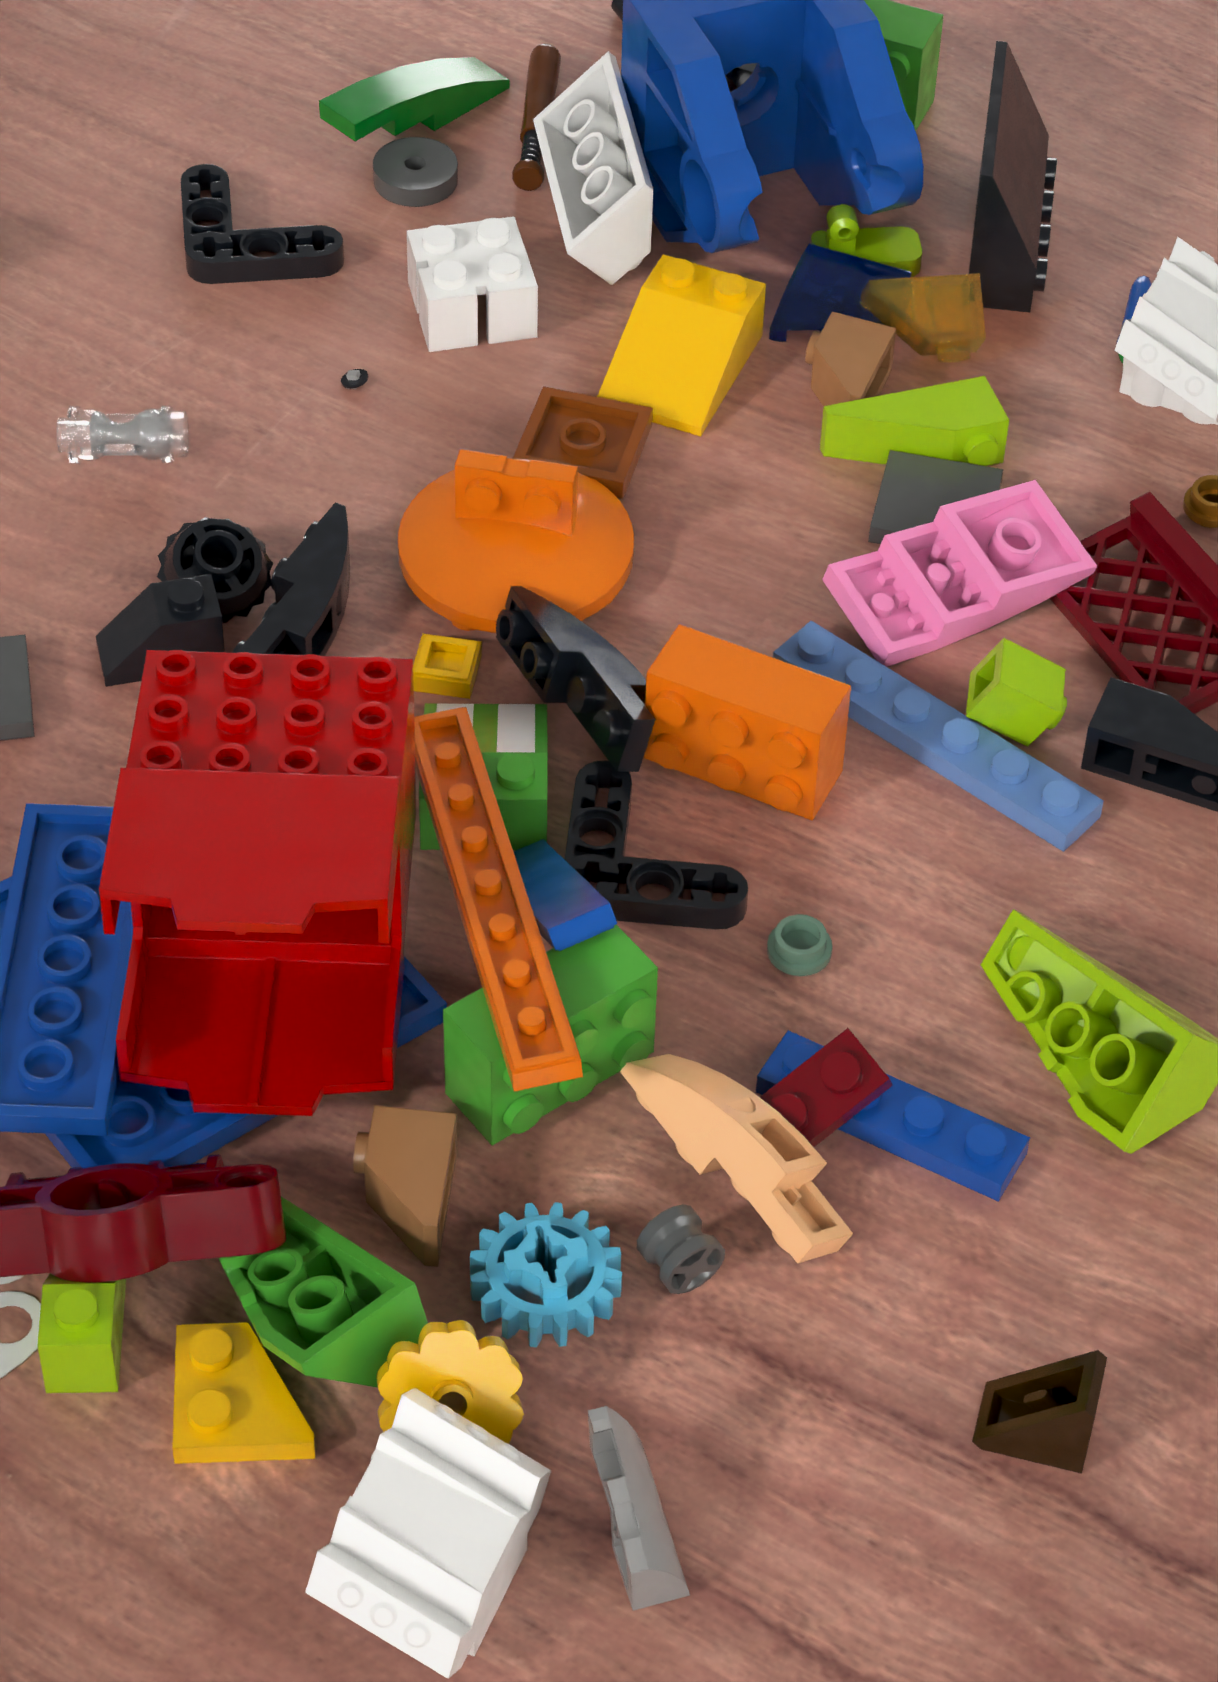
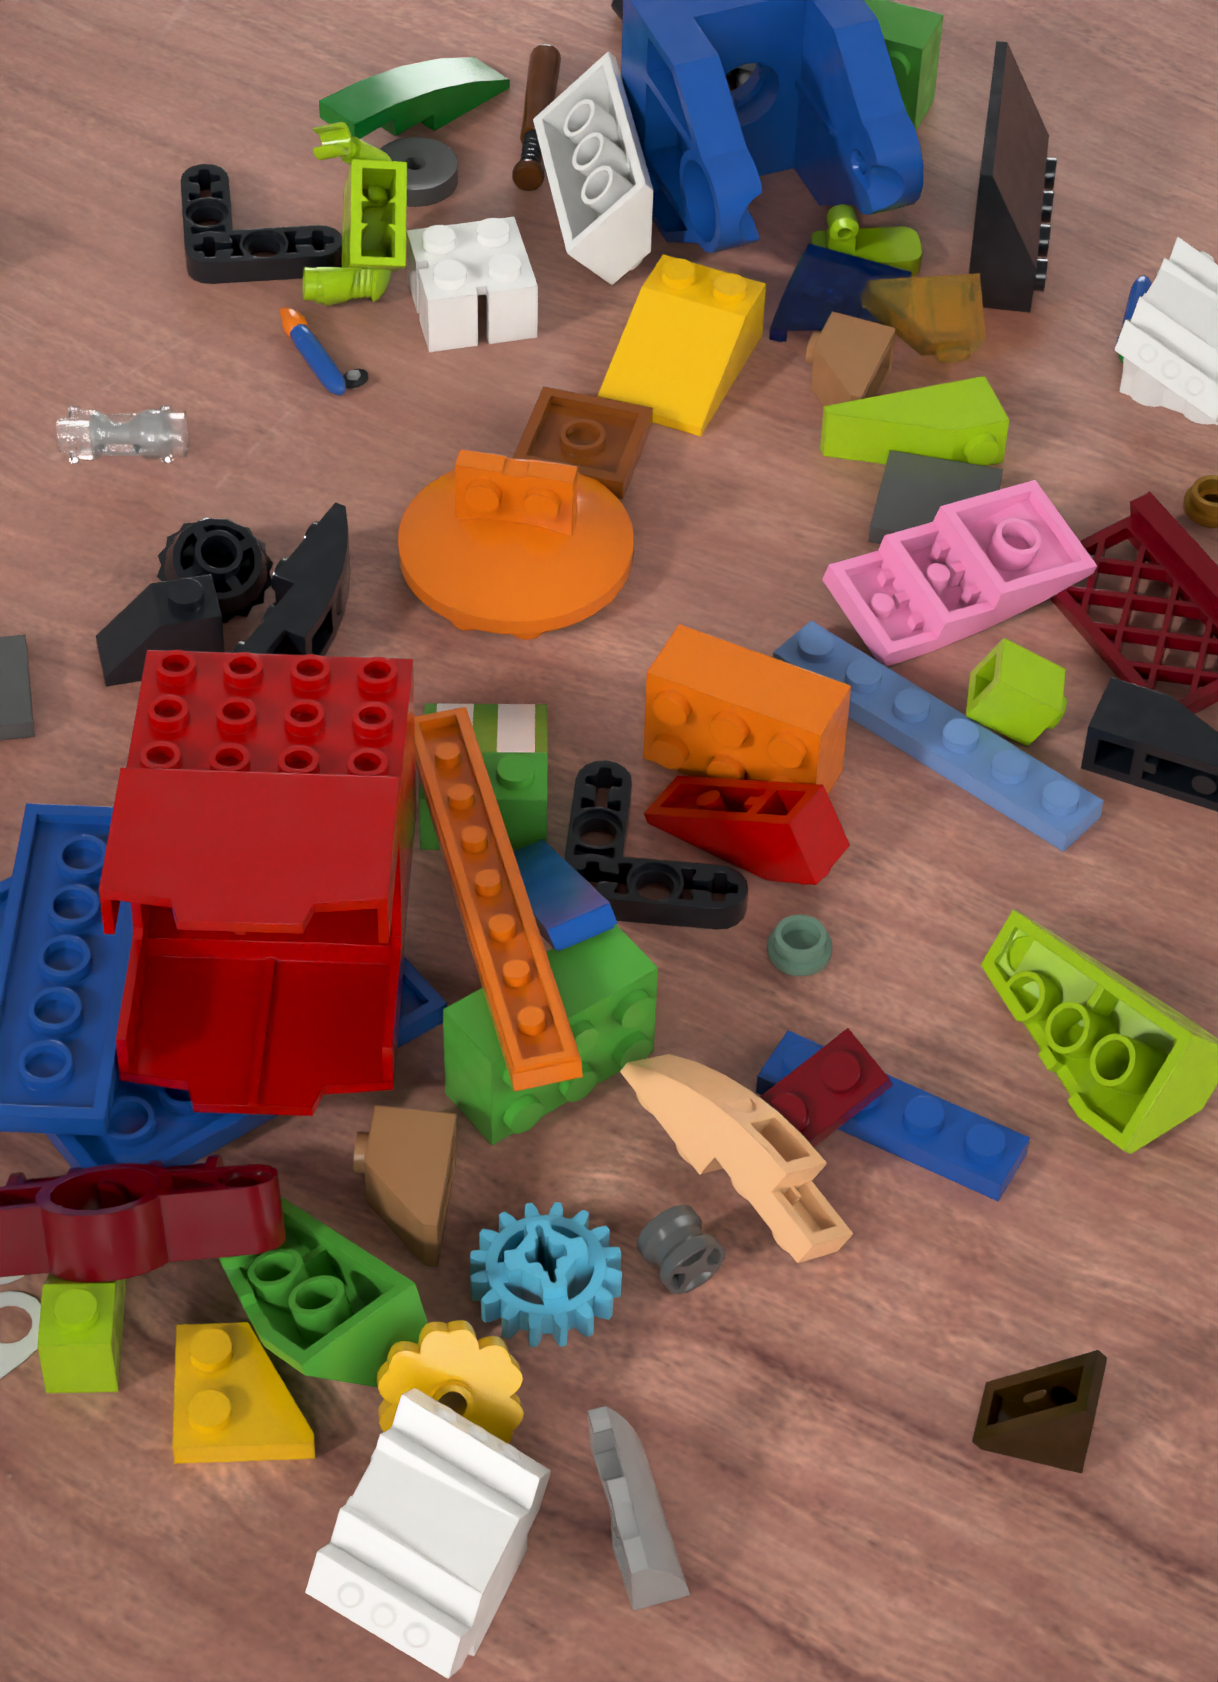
yellow tile [413,633,482,699] -> none
black slope [496,586,656,772] -> none
none -> blue piece [279,307,346,396]
none -> lime torso [302,122,407,307]
none -> red slope [643,776,850,885]

